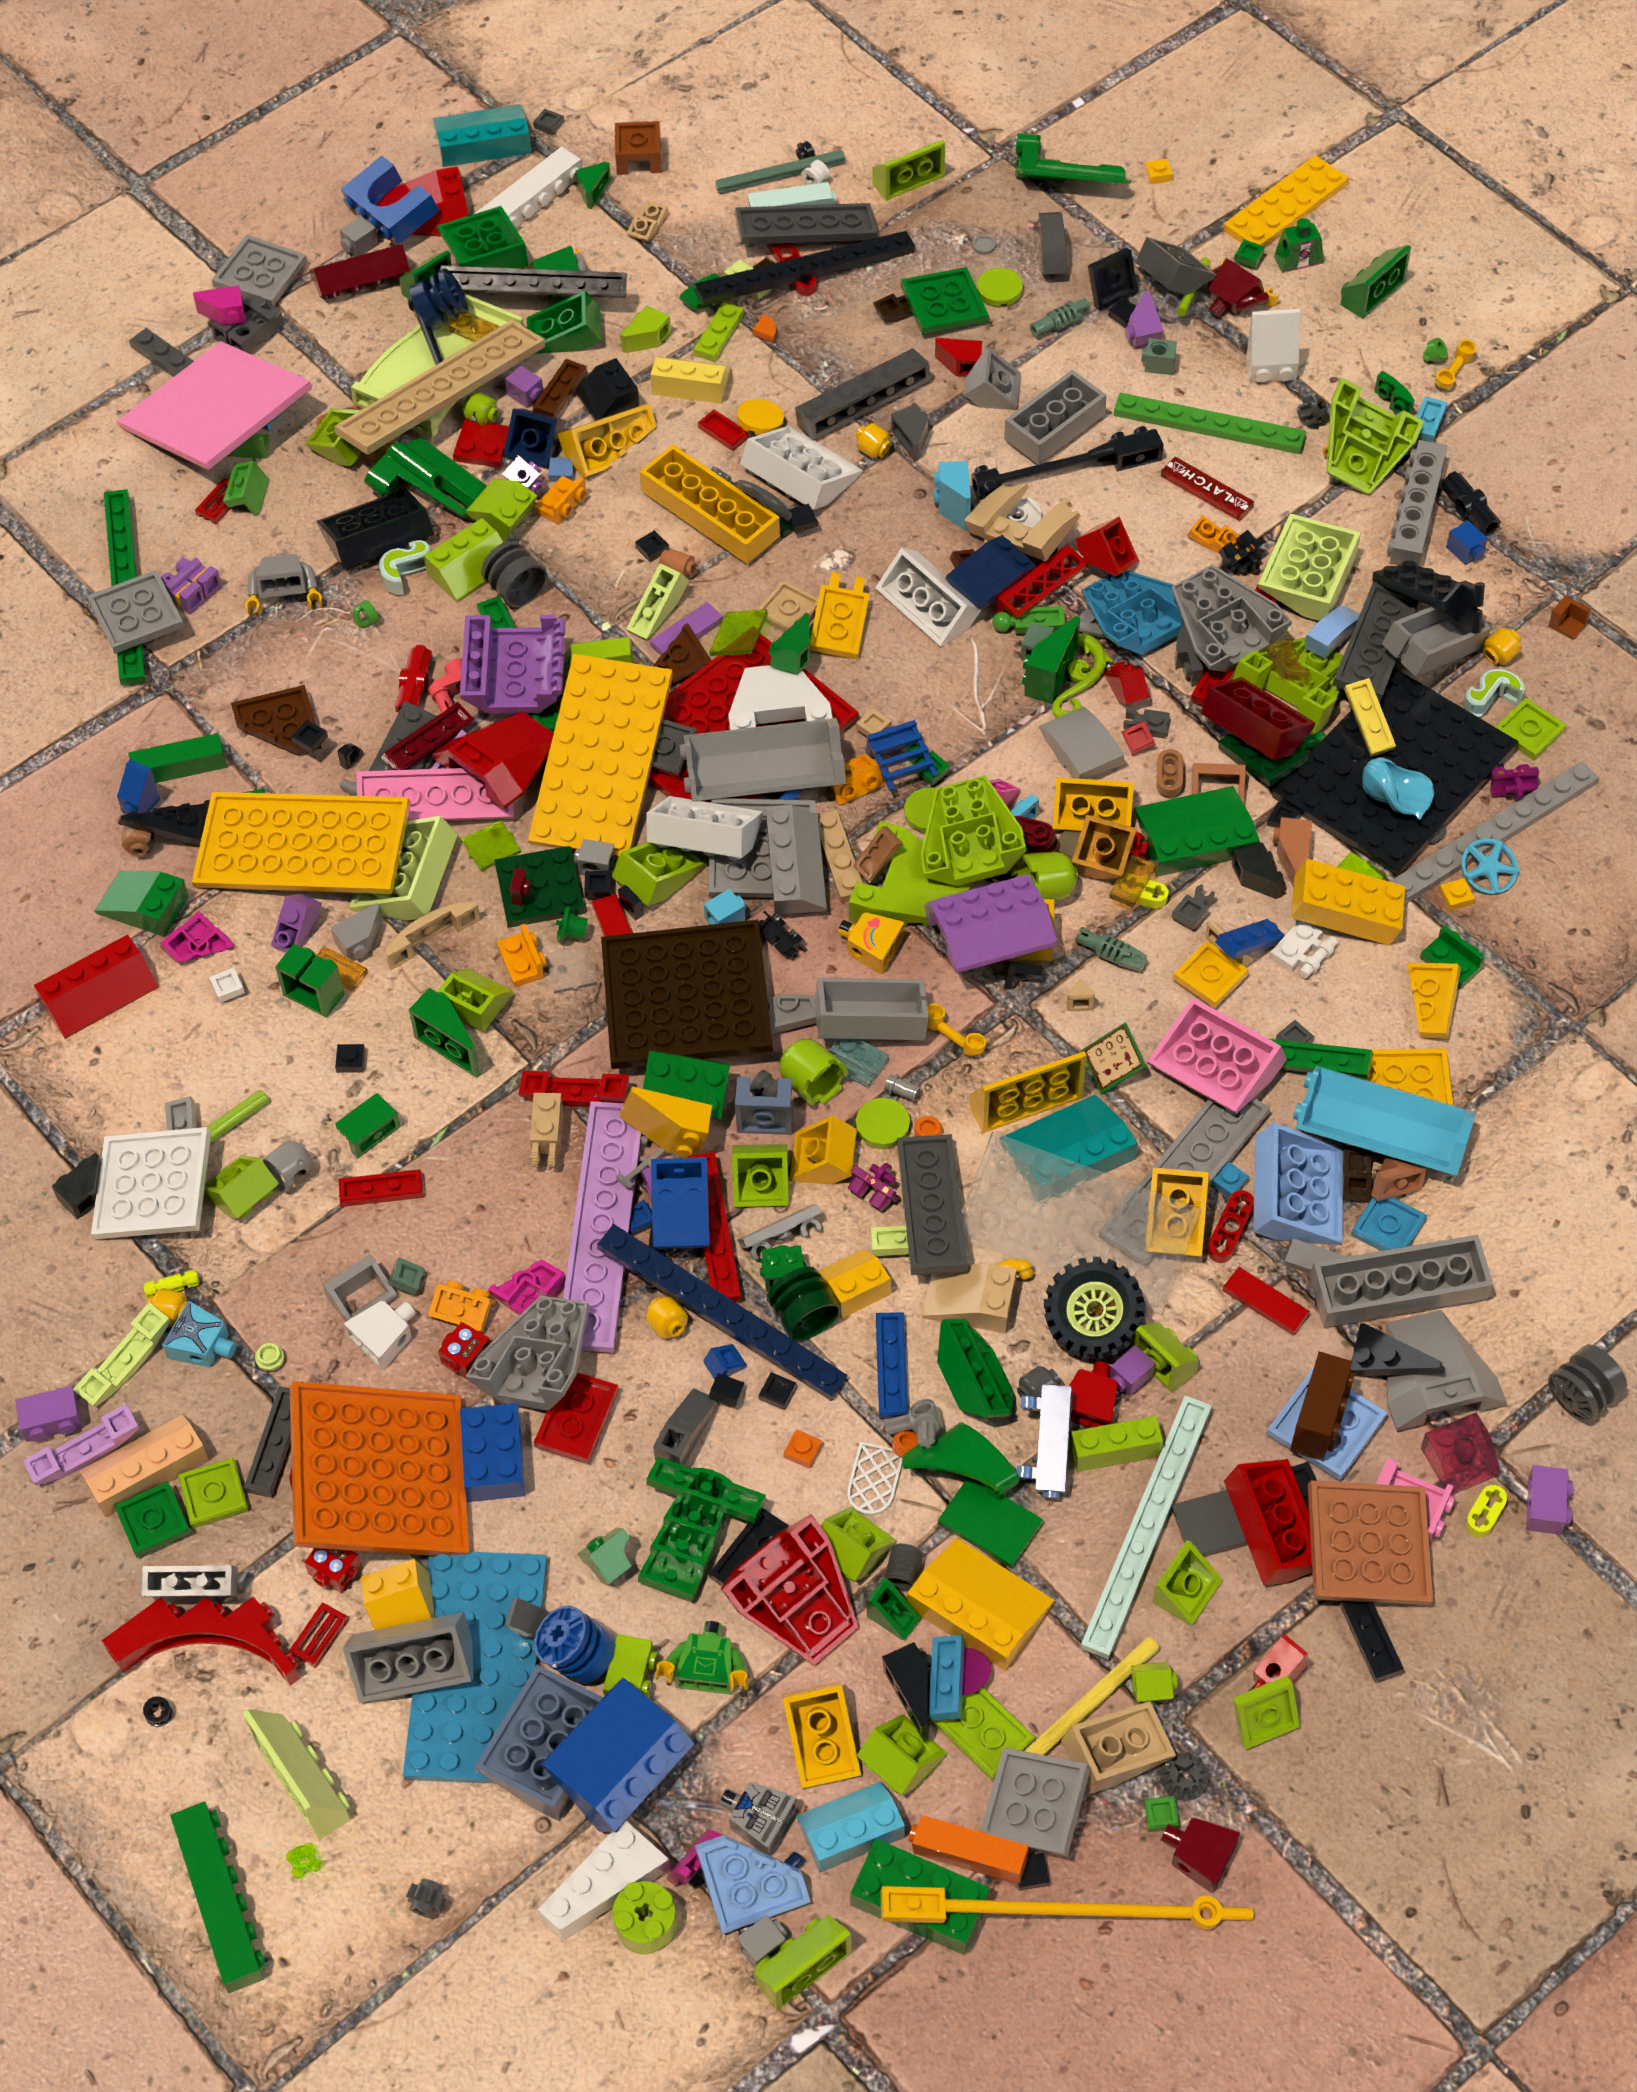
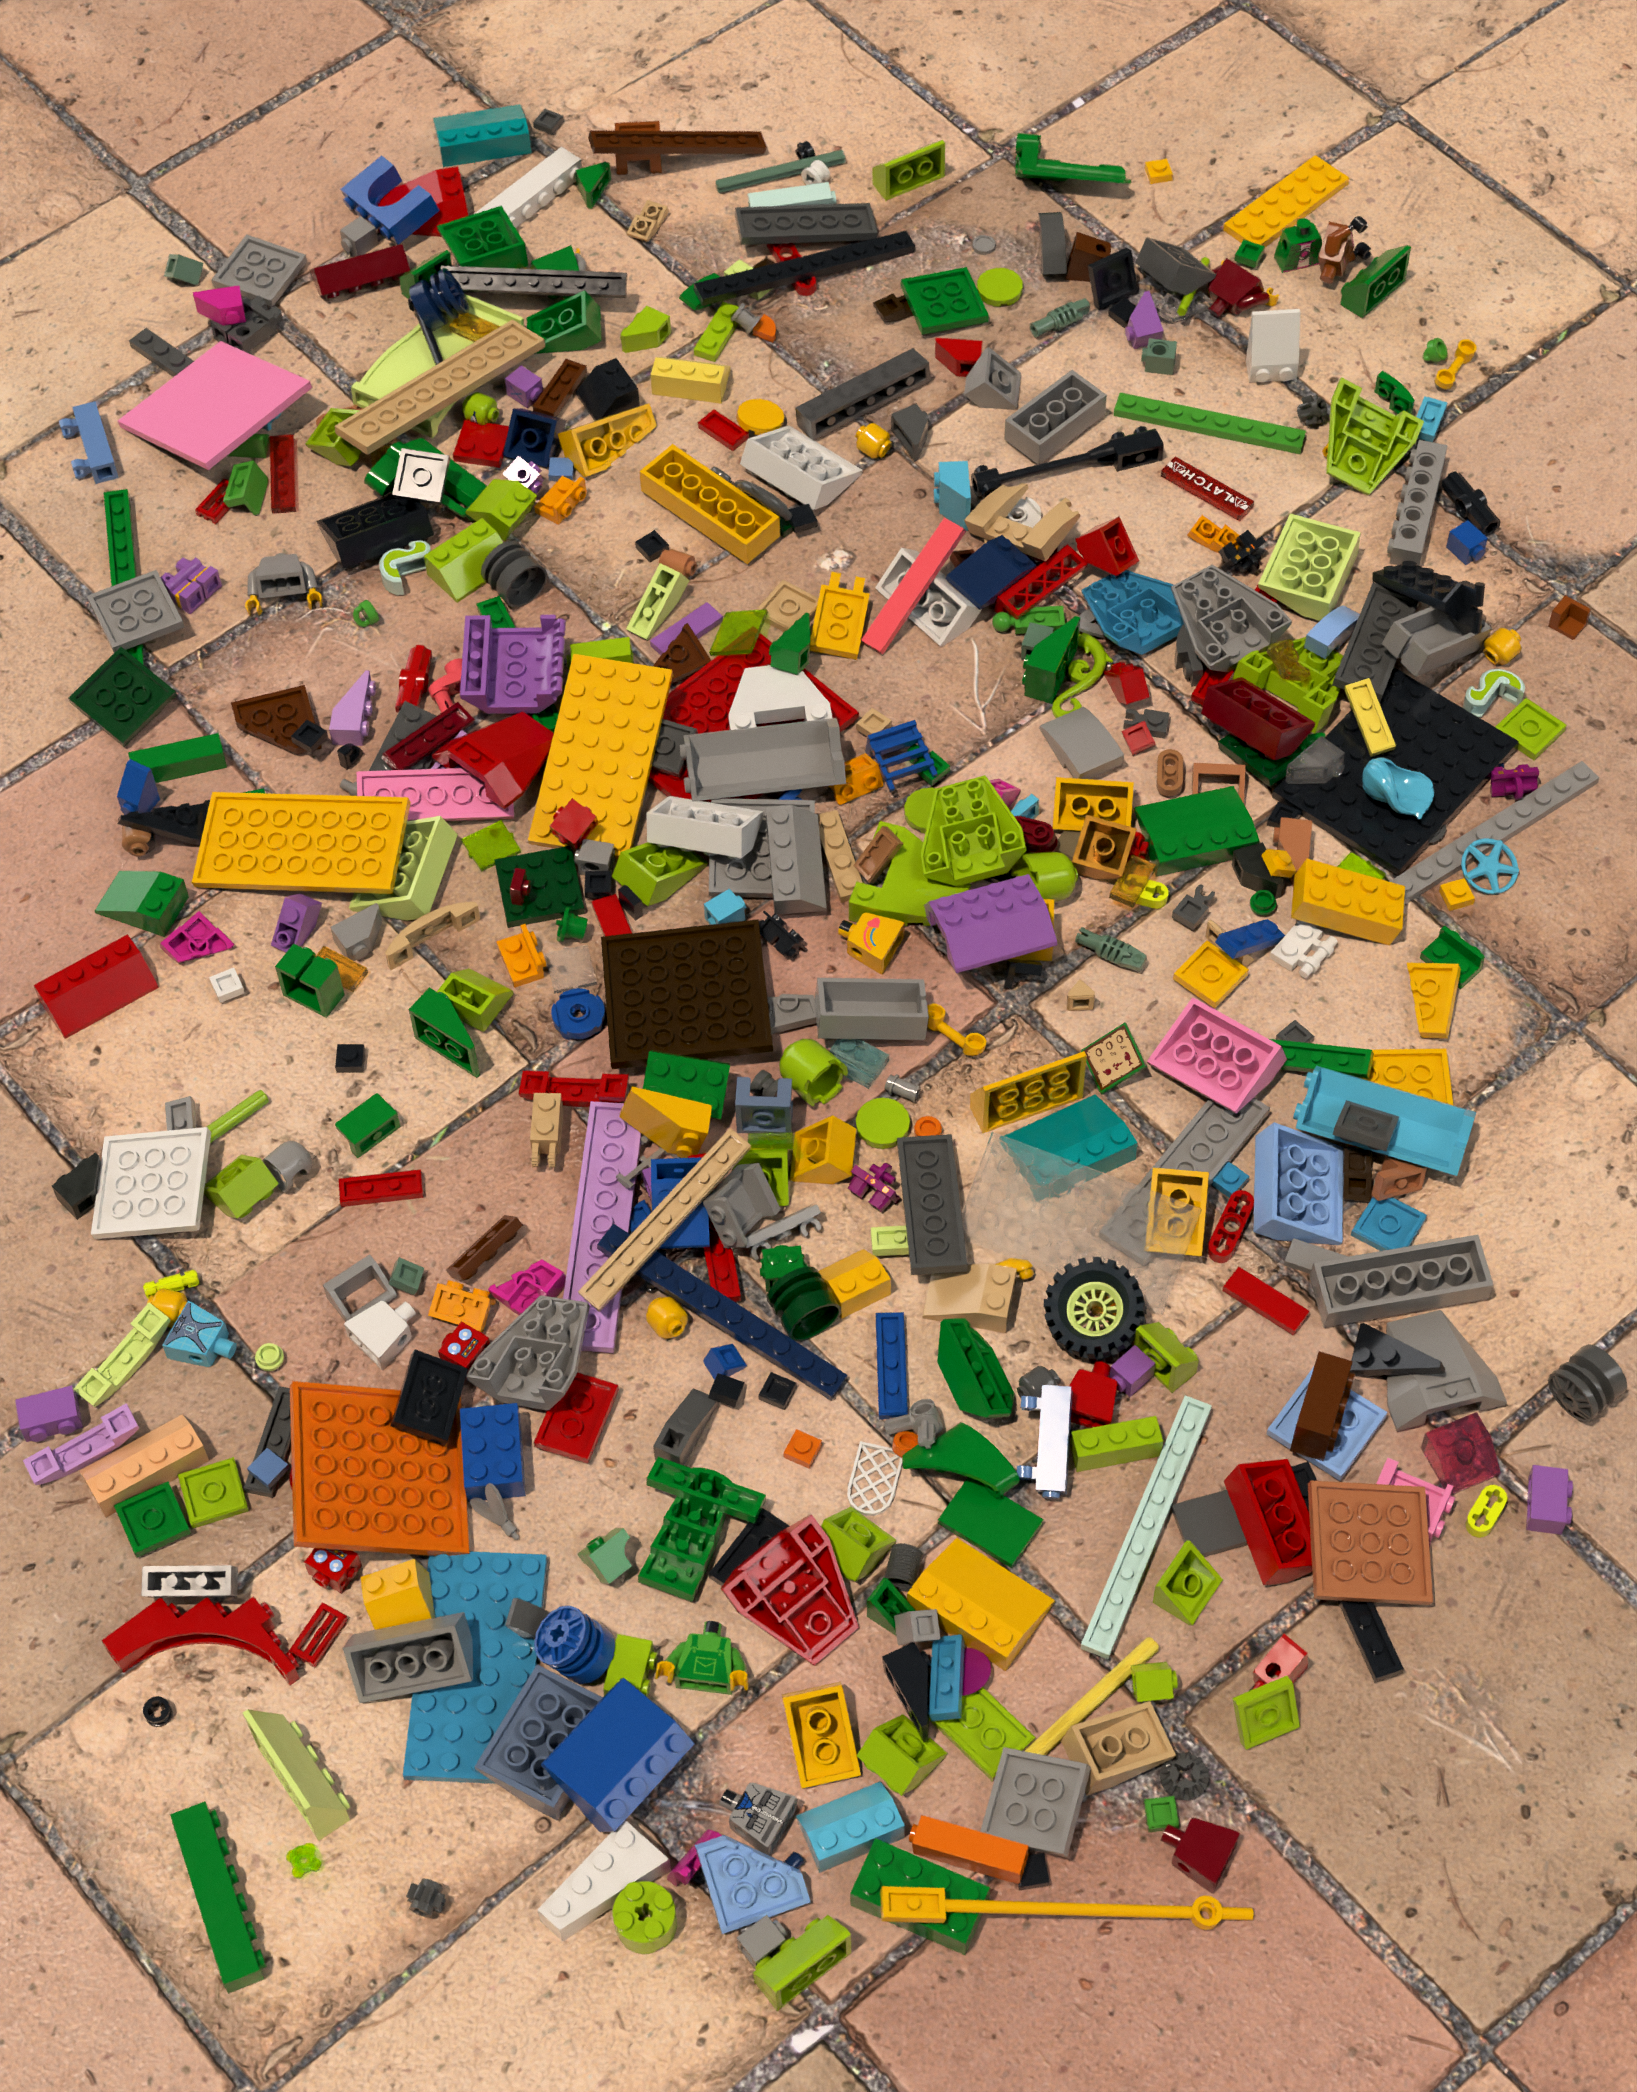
none -> medium blue brick [59,401,118,484]
none -> dark green plate [68,647,177,747]
none -> sand green panel [164,254,203,285]
none -> medium blue tile [247,1448,290,1489]
none -> clear red tile [270,434,296,514]
none -> lavender slope [329,670,376,746]
none -> black plate [390,1349,468,1446]
none -> plate [392,448,450,505]
none -> reddish brown plate [446,1215,523,1280]
none -> light grey piece [470,1483,519,1540]
none -> red head [550,798,598,851]
none -> blue plate [551,988,605,1040]
none -> tan tile [578,1128,752,1312]
none -> reddish brown plate [588,130,767,154]
none -> light grey panel [703,1163,781,1248]
none -> light grey bush [730,303,761,334]
none -> clear neon green piece [748,1132,793,1150]
none -> coral tile [861,517,966,654]
none -> light grey panel [894,1609,940,1646]
none -> reddish brown torso [1065,232,1111,282]
none -> green plate [1250,890,1276,915]
none -> yellow plate [1261,849,1296,878]
none -> clear slope [1286,736,1345,784]
none -> dark orange torso [1318,216,1371,283]
none -> dark grey plate [1333,1100,1399,1151]

